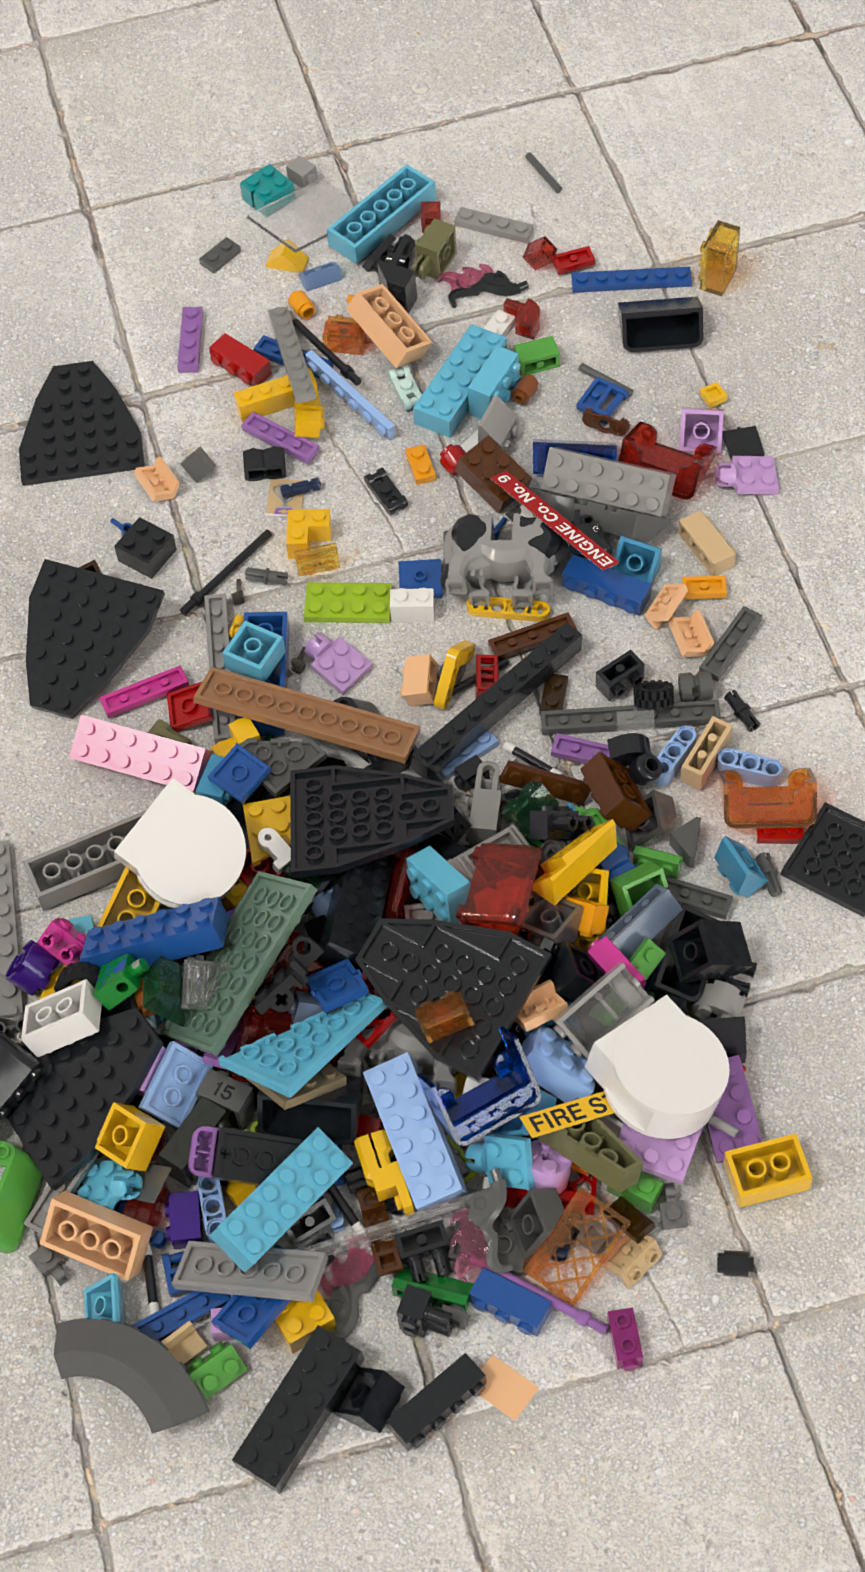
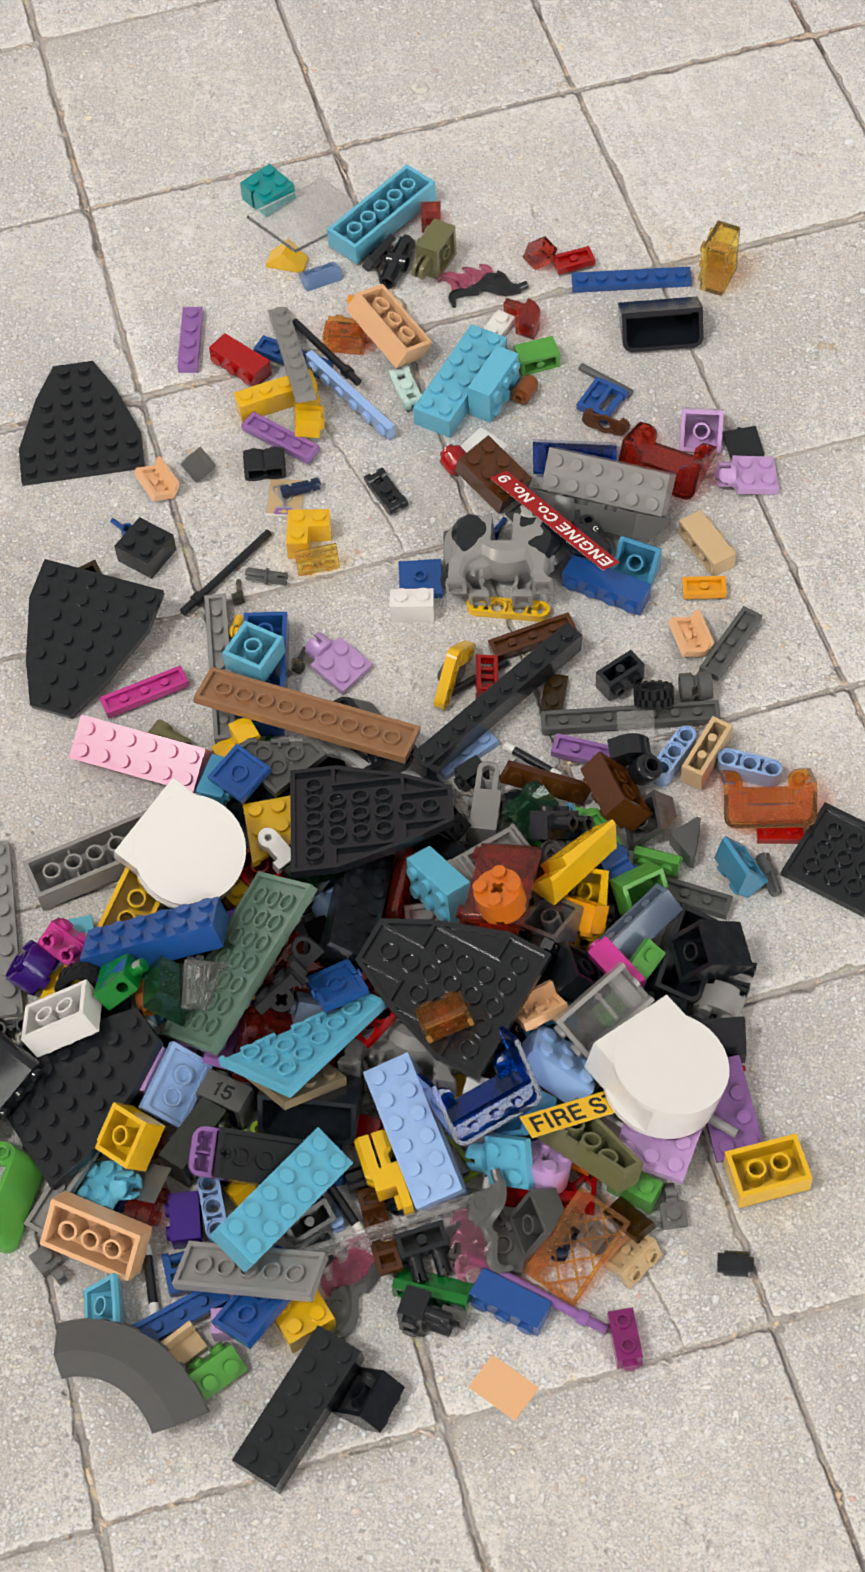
blue hand [149,1230,167,1249] -> none
red tile [167,682,214,732] -> none
dark grey plate [199,237,241,274] -> none
light grey brick [286,156,318,190] -> none
light orange brick [288,290,315,319] -> none
lime plate [304,582,393,623] -> none
black slope [377,260,417,313] -> none
black brick [386,1352,487,1451] -> none
light nougat brick [400,654,438,706] -> none
light orange plate [405,444,436,485] -> none
light grey plate [454,207,534,244] -> none
light grey slope [478,395,519,452] -> none
dark grey bar [525,152,562,193] -> none
light nougat bracket [645,584,688,629] -> none
yellow plate [699,382,728,408] -> none
black pin [724,690,760,732] -> none
none -> orange brick [472,865,527,924]

